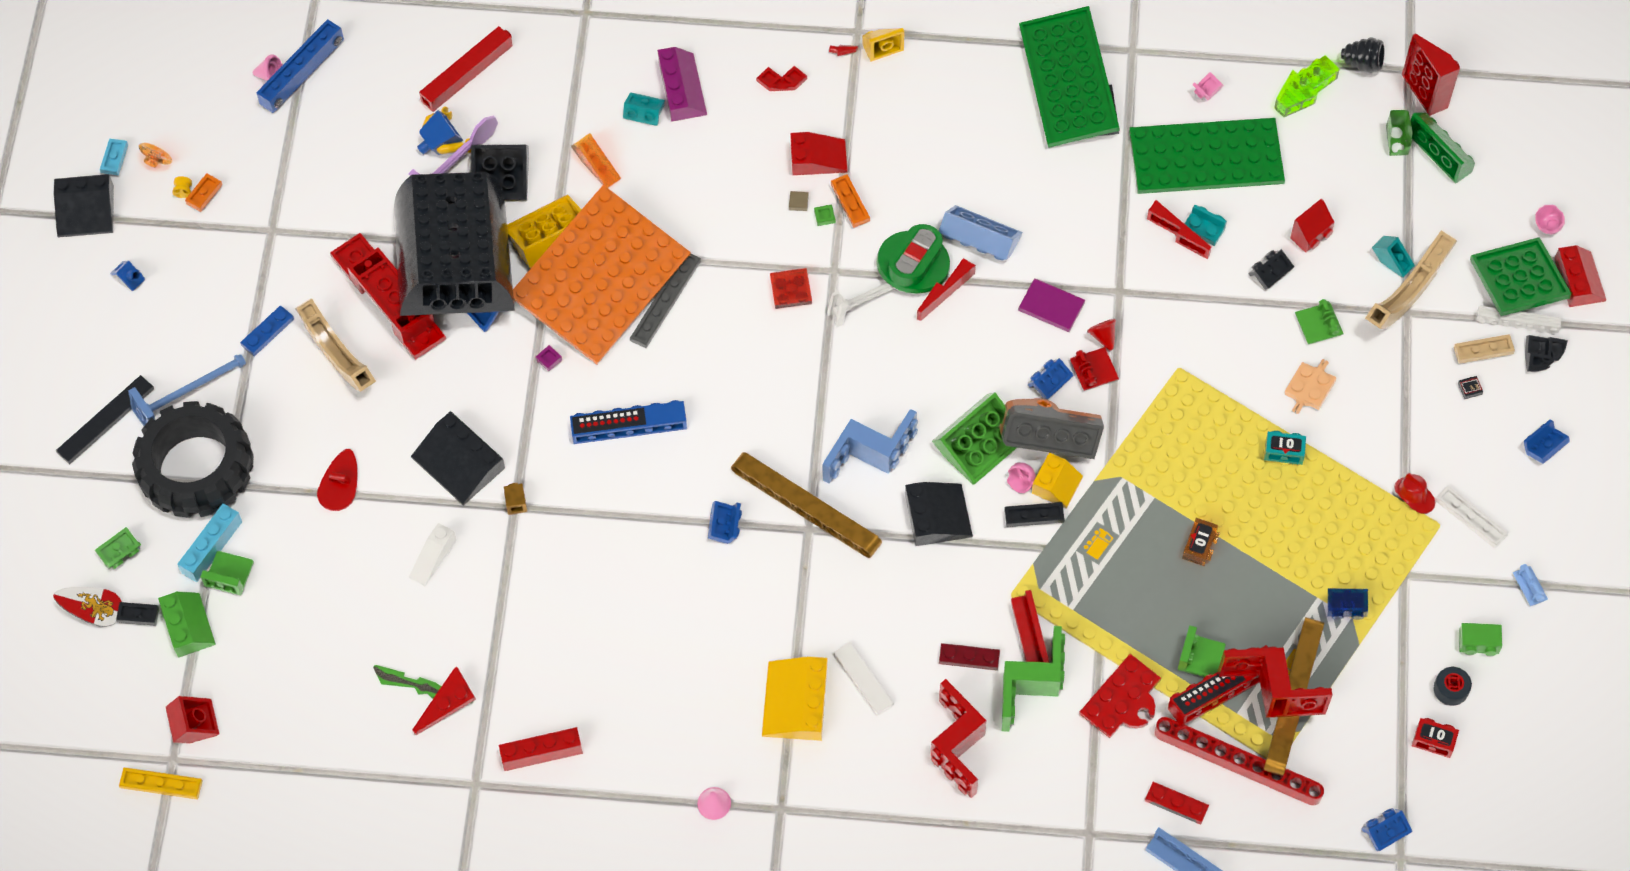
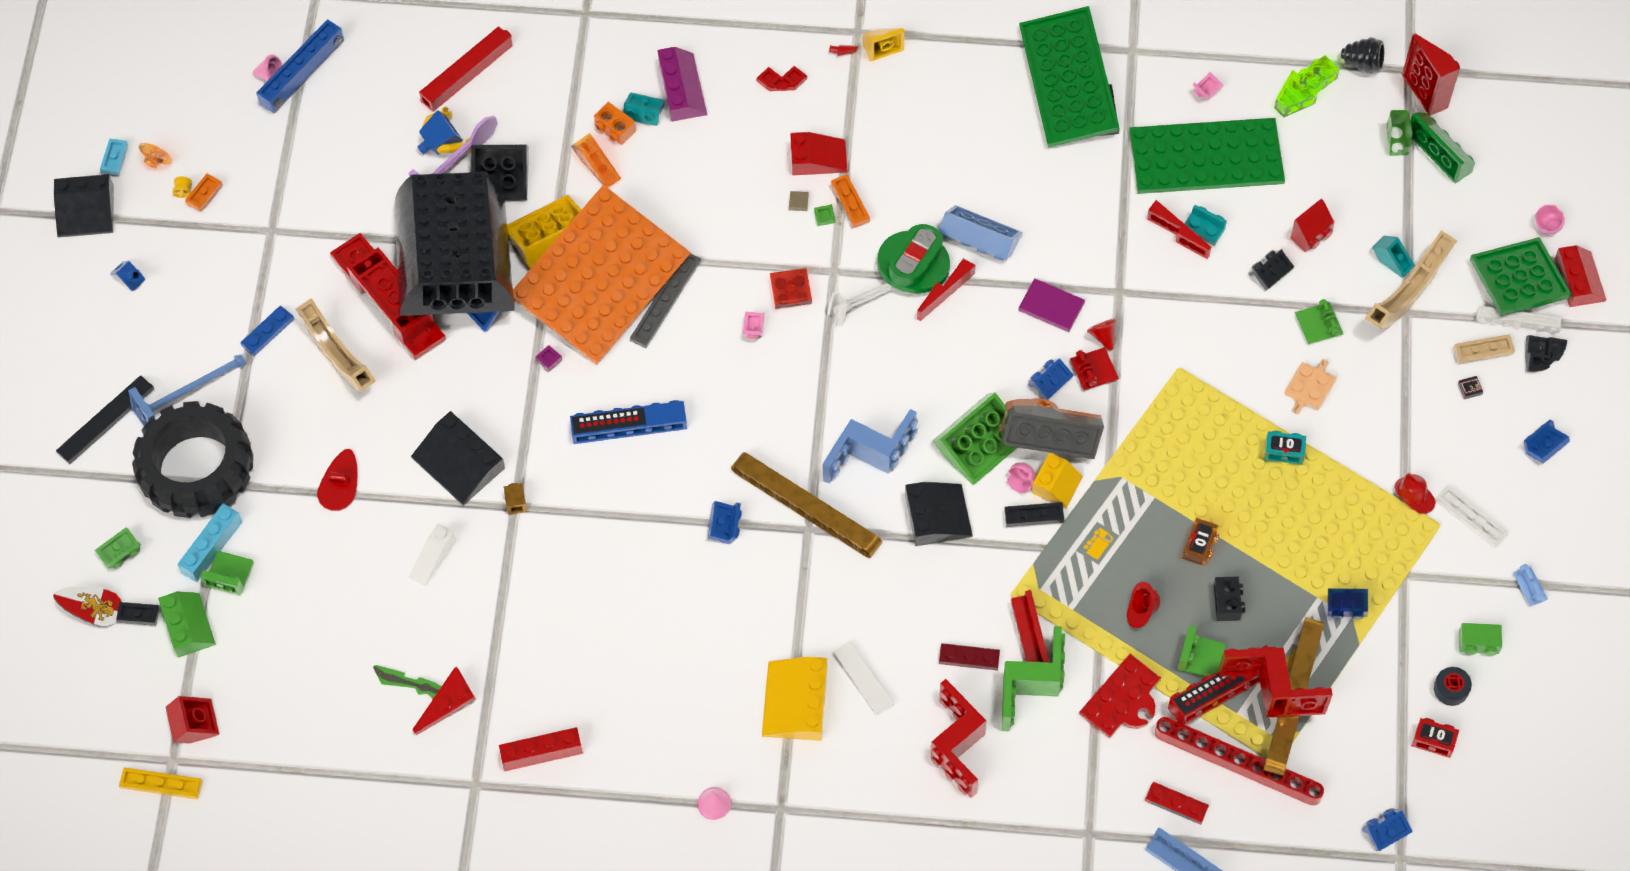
none -> orange brick [594,101,636,145]
none -> bright pink bracket [742,311,765,339]
none -> red piece [1127,582,1160,628]
none -> black brick [1213,576,1245,621]

